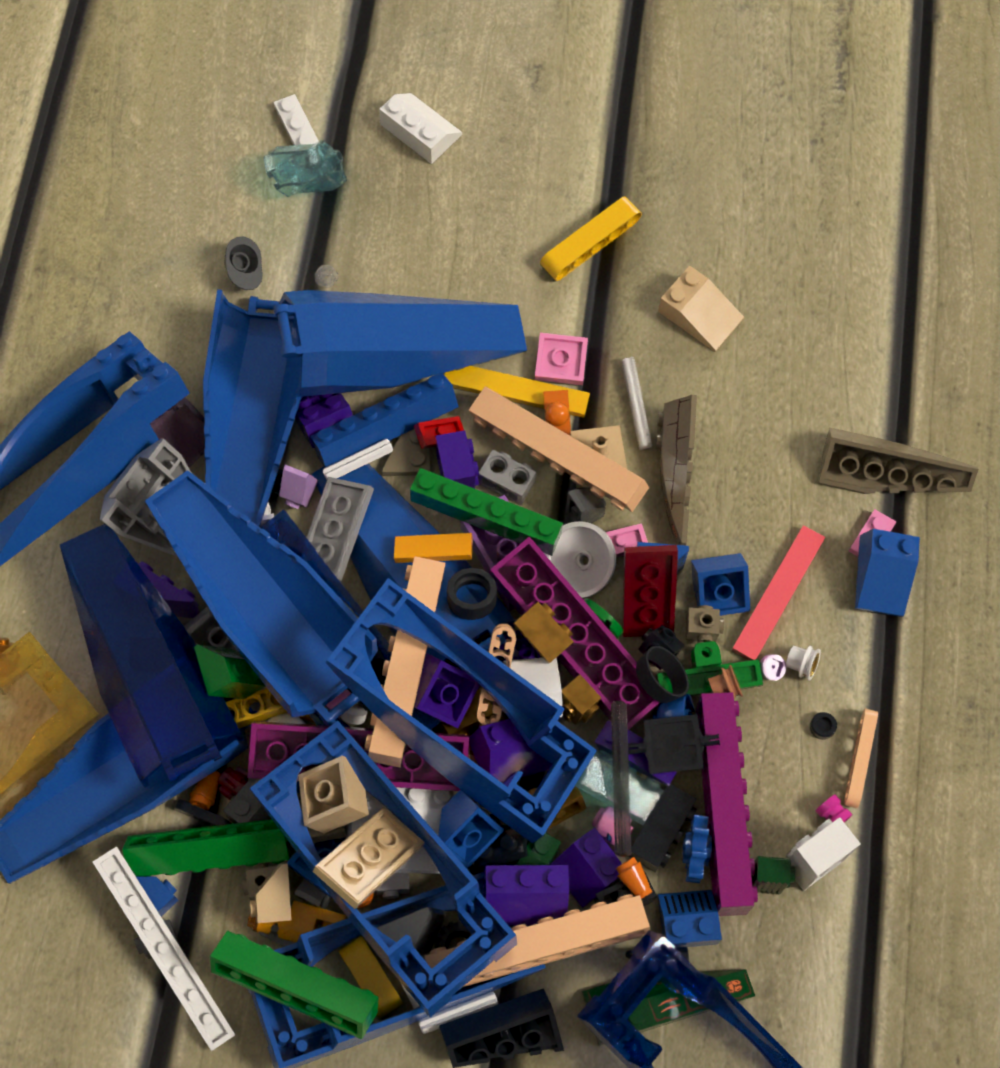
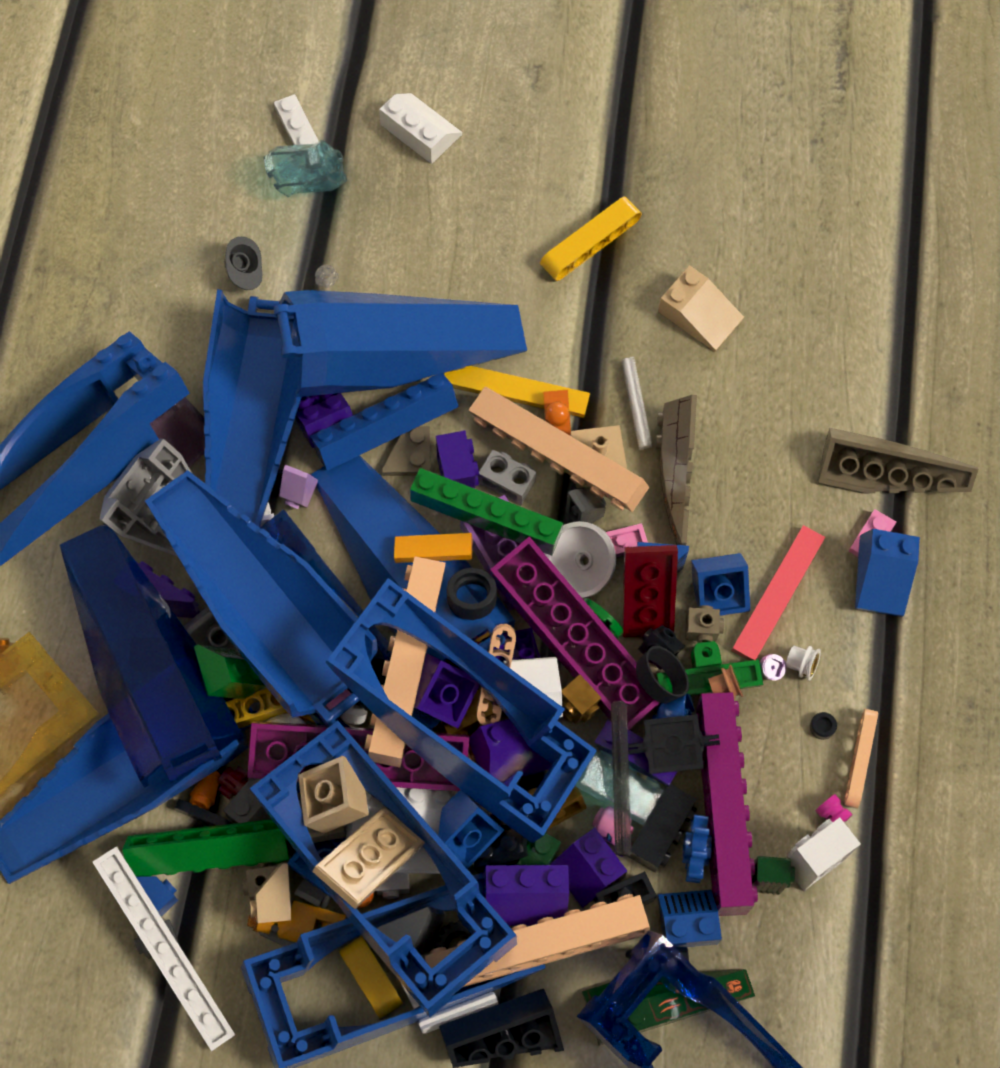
green brick [210,930,379,1039] -> none
light grey tile [299,477,374,583] -> none
white axle [323,439,393,480] -> none
red plate [414,416,464,449] -> none
pearl gold brick [513,602,574,663] -> none
bright pink plate [535,333,588,385] -> none
orange cone [616,857,653,899] -> none

